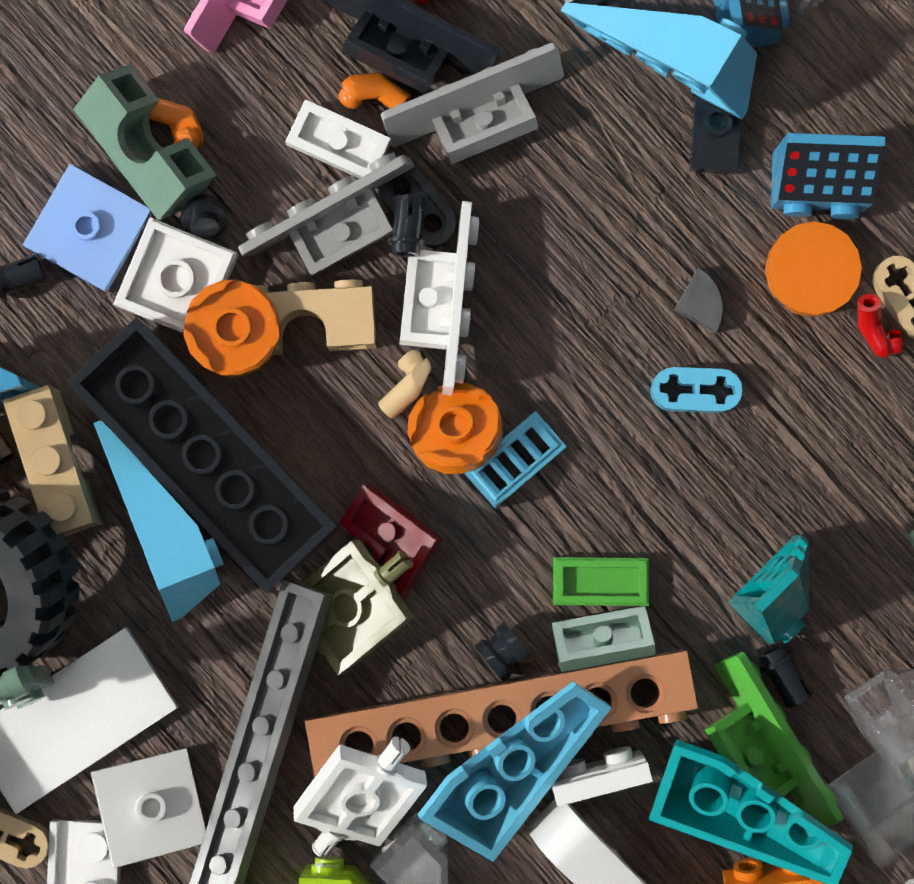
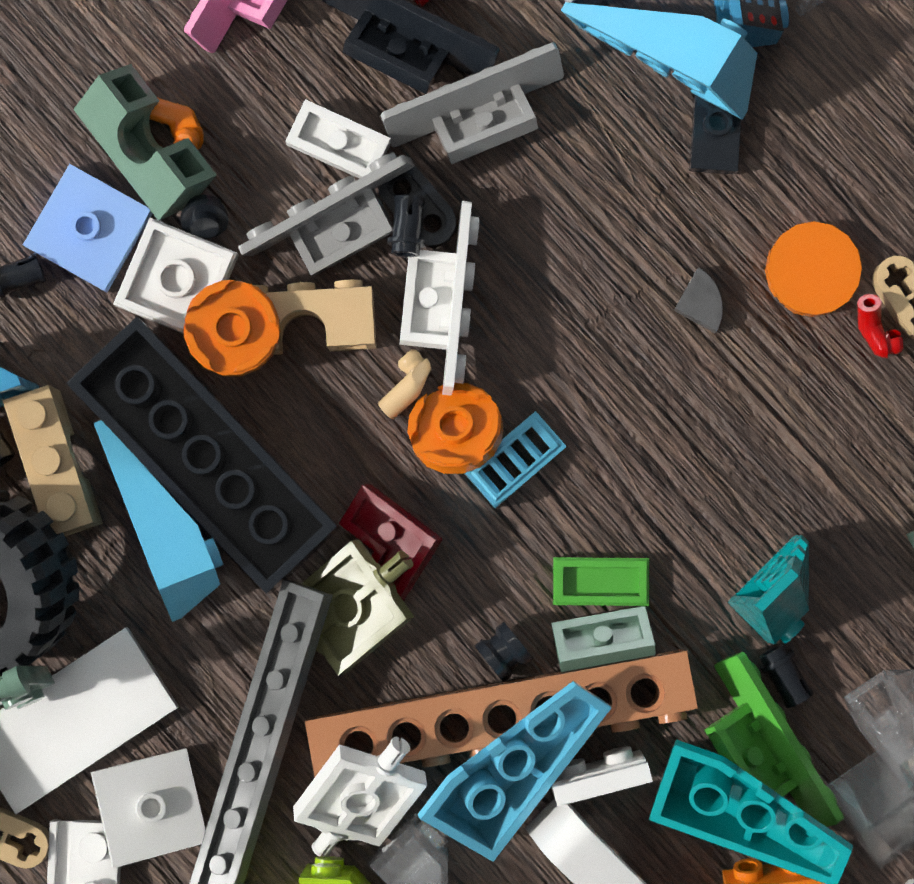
orange arm [338,72,411,109] -> none
medium azure beam [650,367,743,413] -> none
slope [771,133,885,219] -> none

